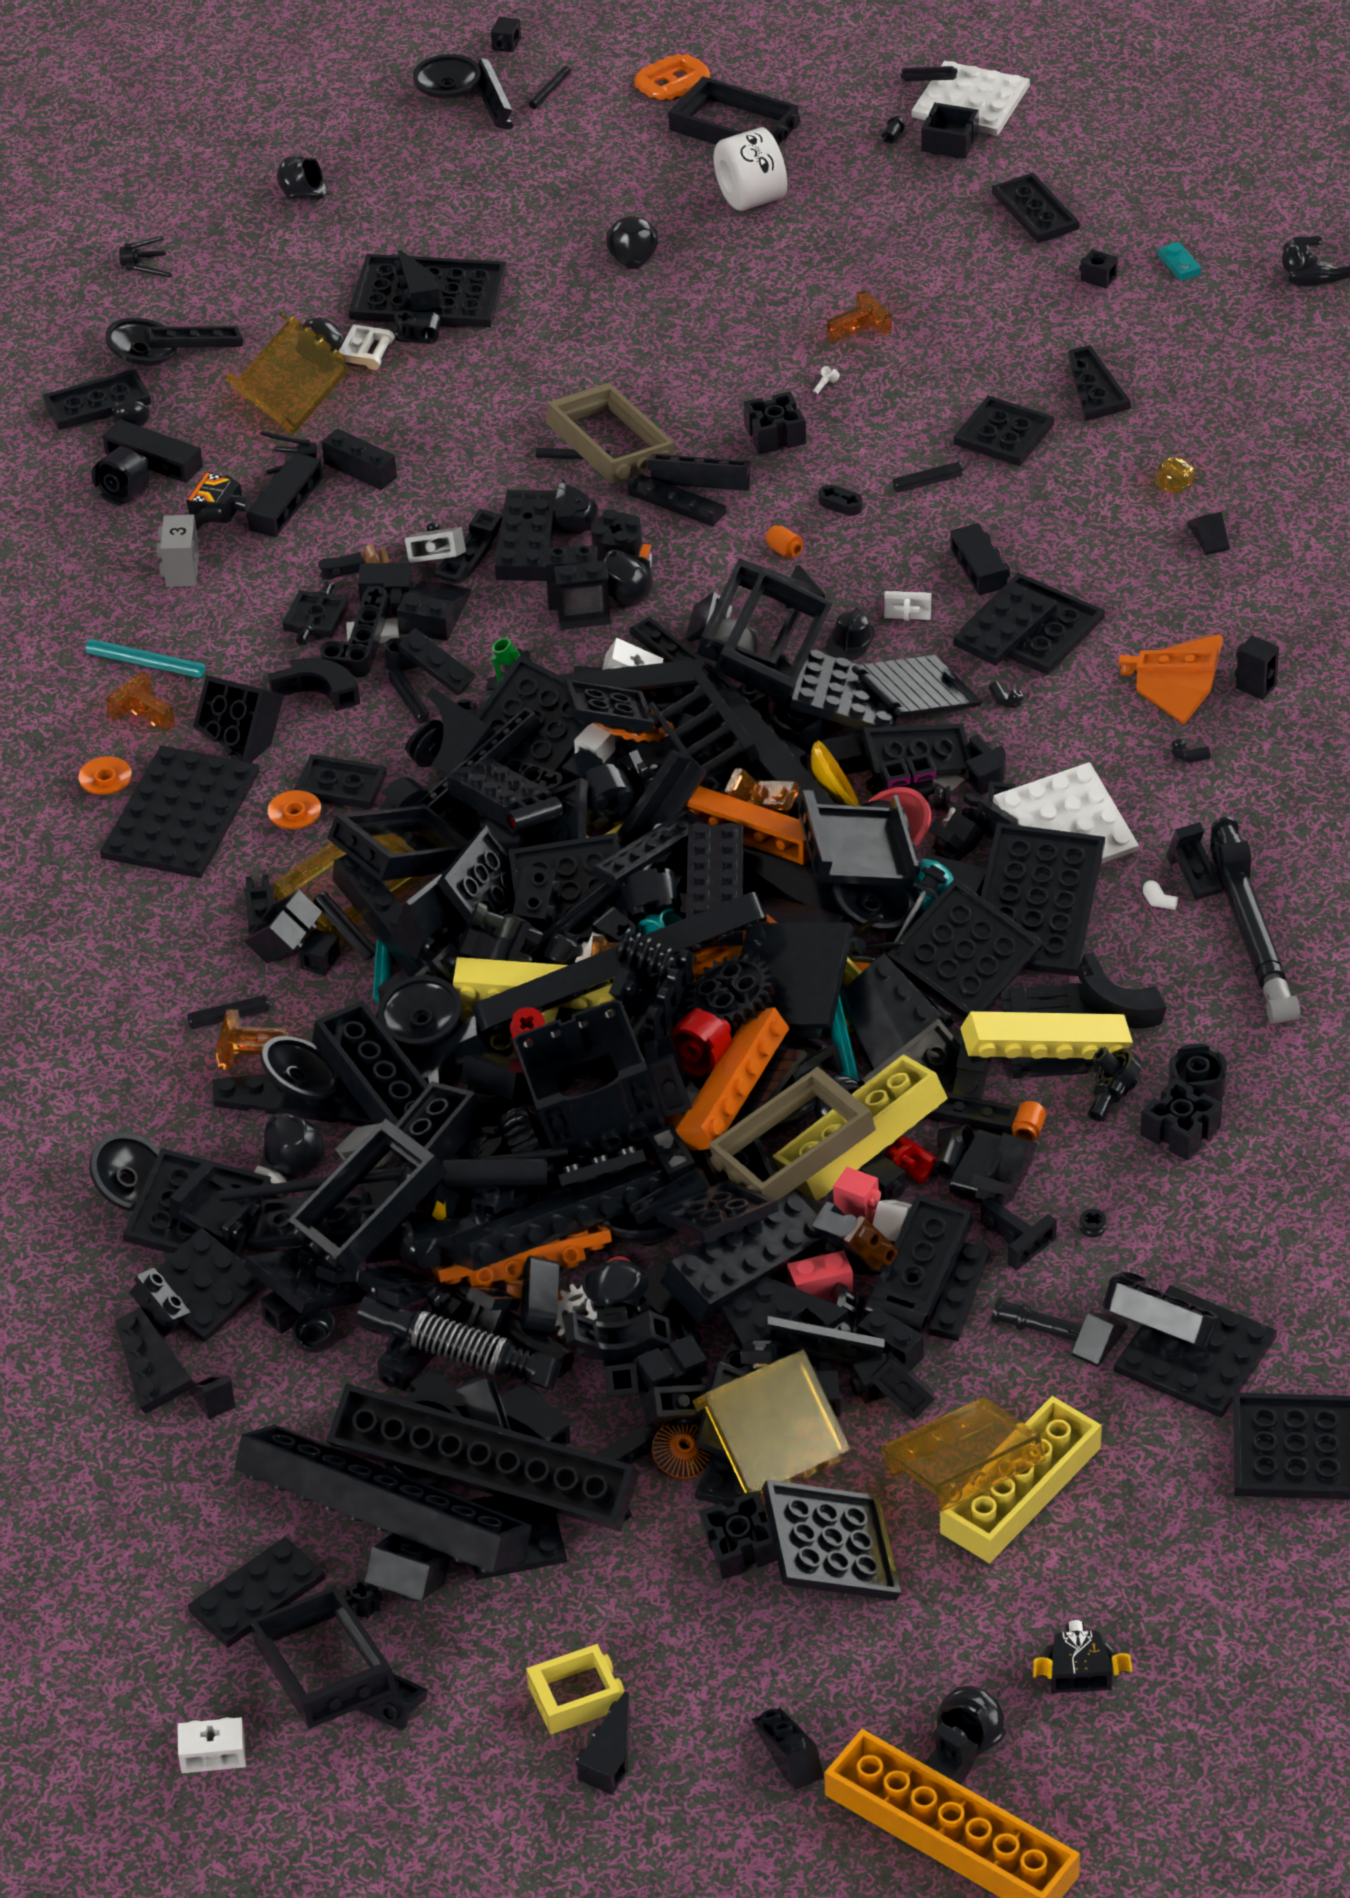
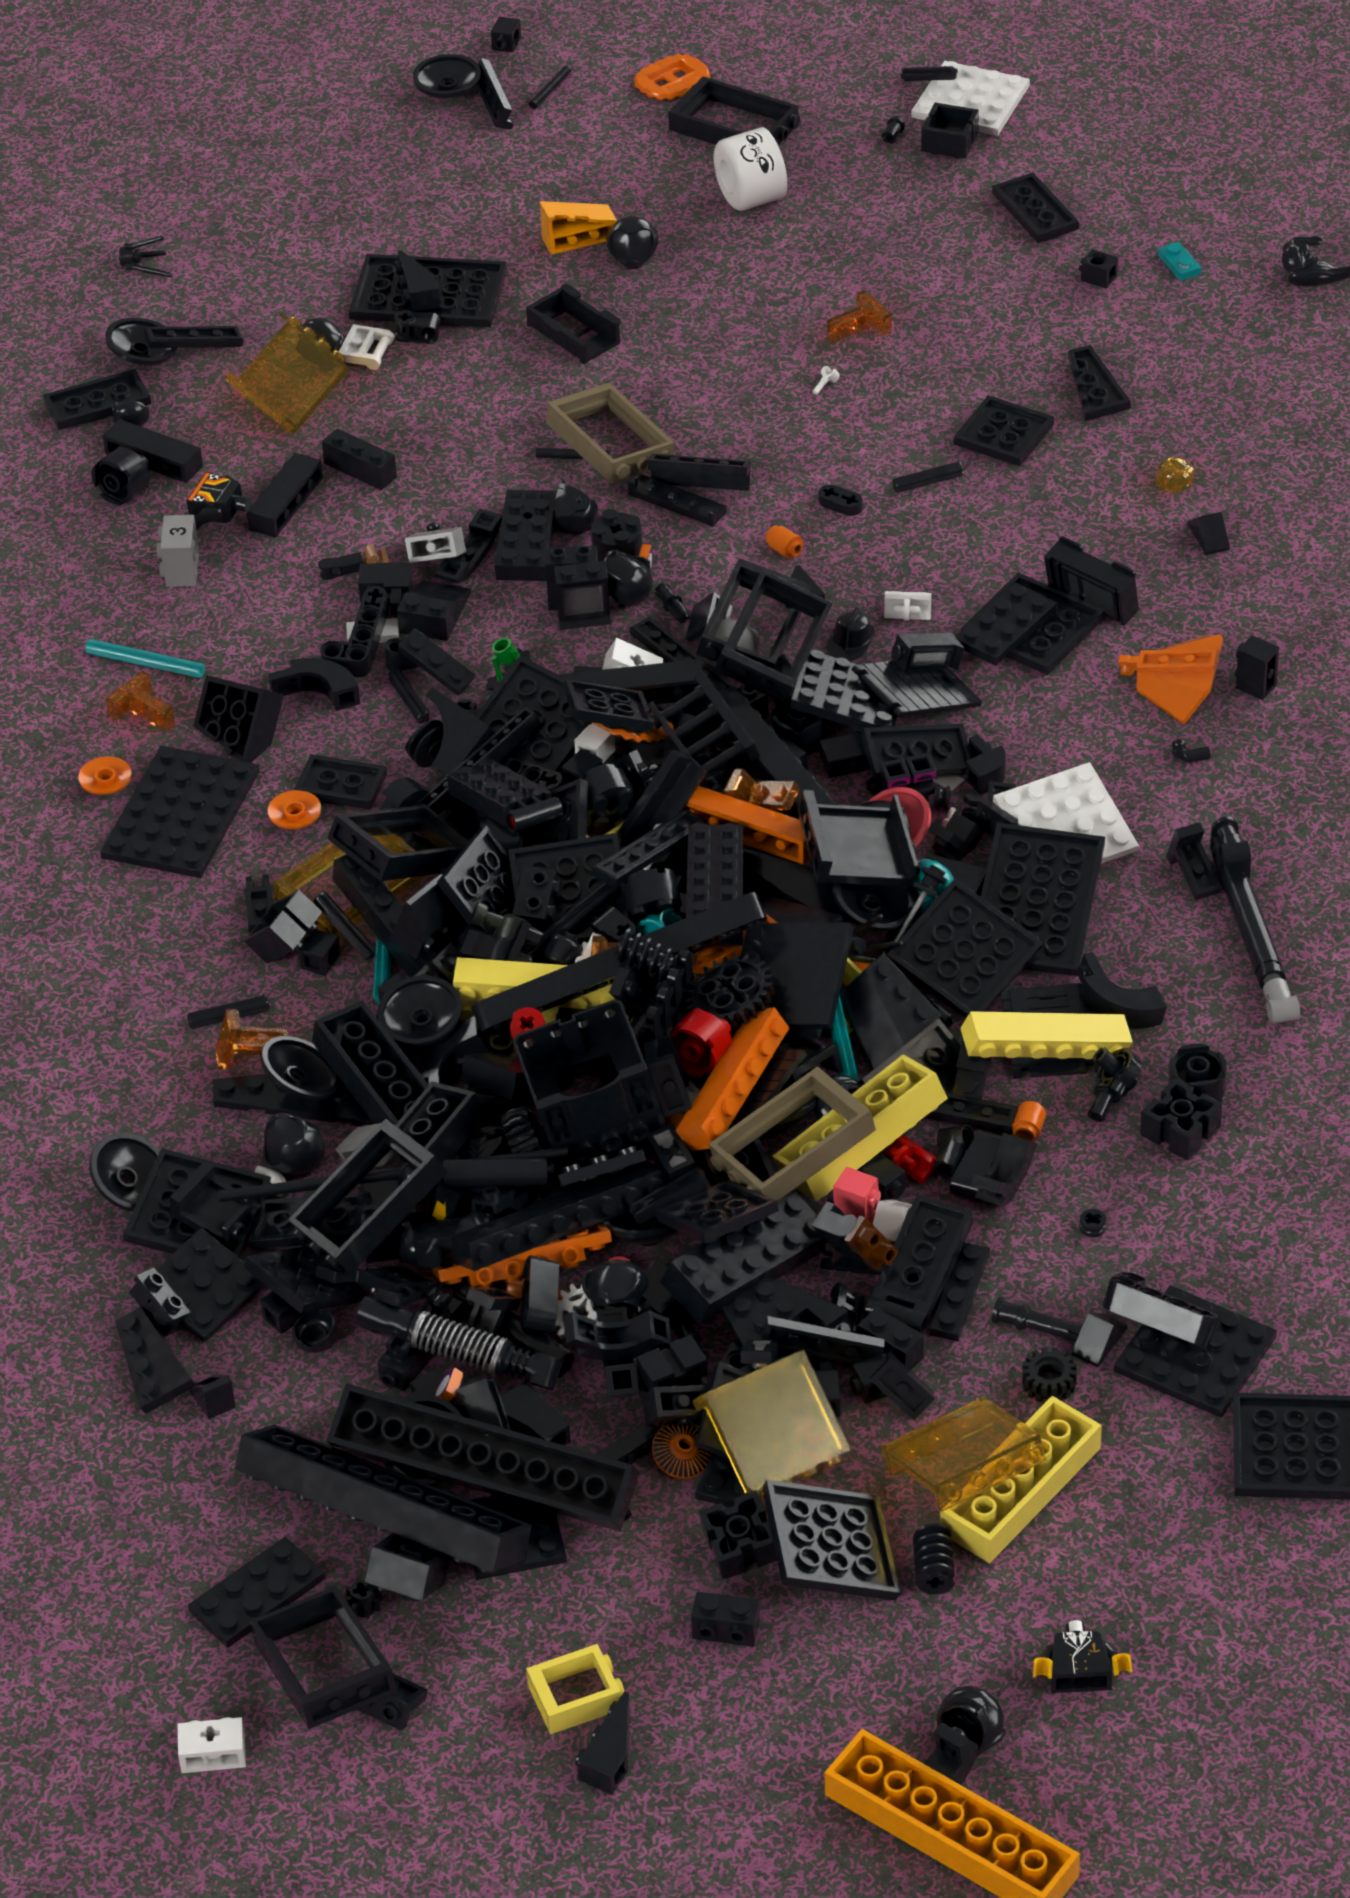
black plant [260,431,317,474] -> none
black helmet [277,156,327,200] -> none
black plate [283,581,348,646] -> none
black brick [743,391,806,454] -> none
black slope [751,1708,824,1790] -> none
coral brick [787,1250,853,1301] -> none
yellow dish [811,741,861,806] -> none
black brick [950,523,1010,595] -> none
black bracket [981,1197,1057,1271] -> none
black arm [989,681,1023,708] -> none
white arm [1143,881,1178,910] -> none
none -> orange tile [434,1367,463,1402]
none -> black piece [526,284,621,364]
none -> light orange wedge [540,201,617,255]
none -> black axle [655,583,690,623]
none -> black brick [691,1592,760,1647]
none -> black window [891,633,964,670]
none -> black piece [913,1523,955,1594]
none -> black tyre [1022,1347,1077,1403]
none -> black piece [1044,536,1139,626]

